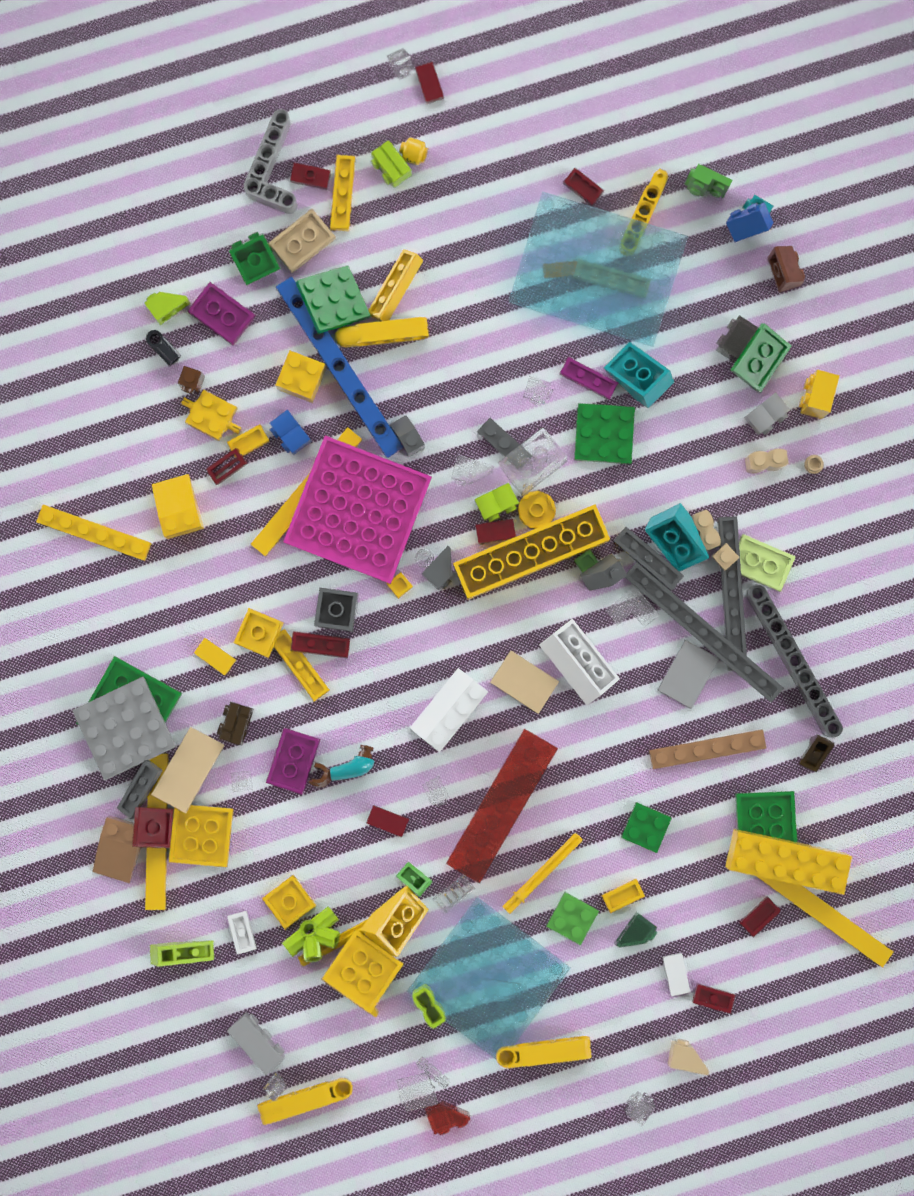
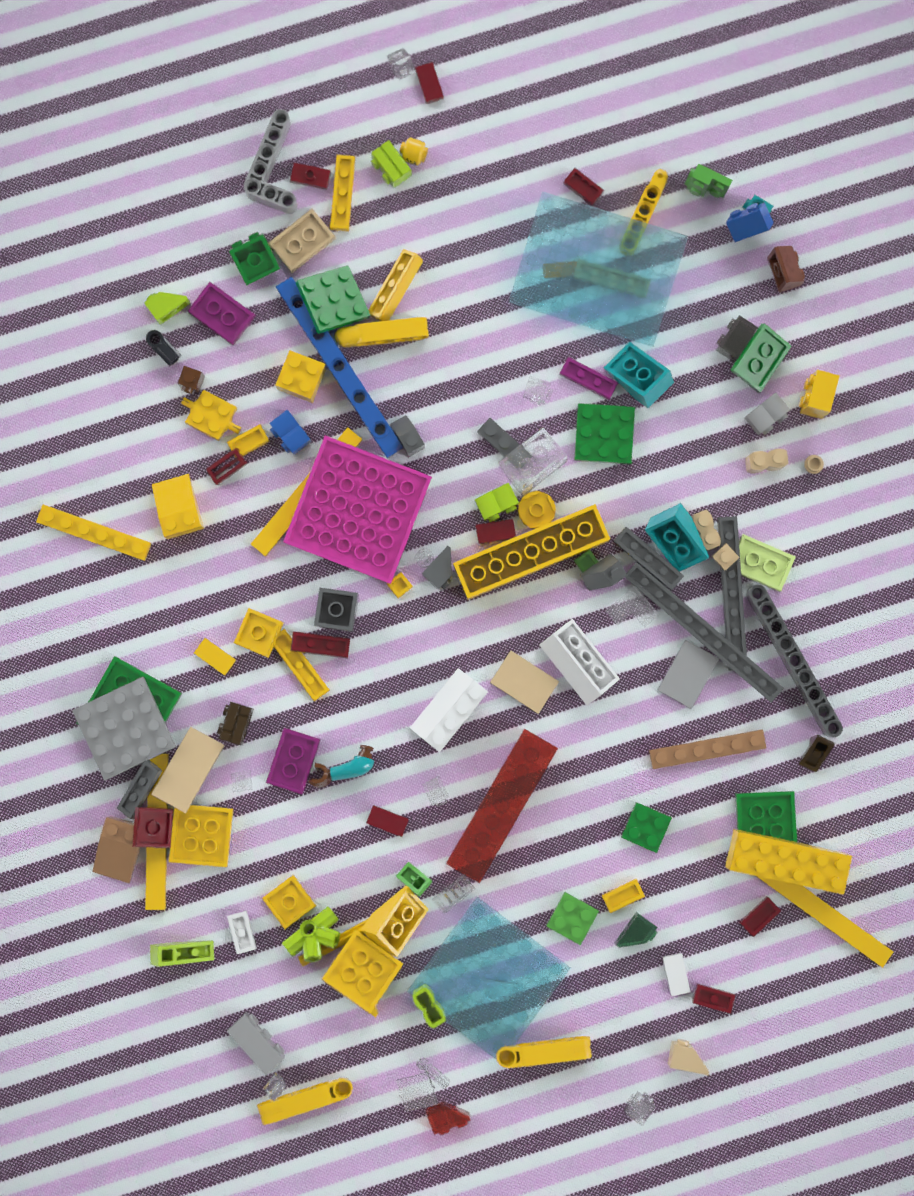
clear slope [451,455,495,486] -> none
yellow axle [502,833,582,914] -> none

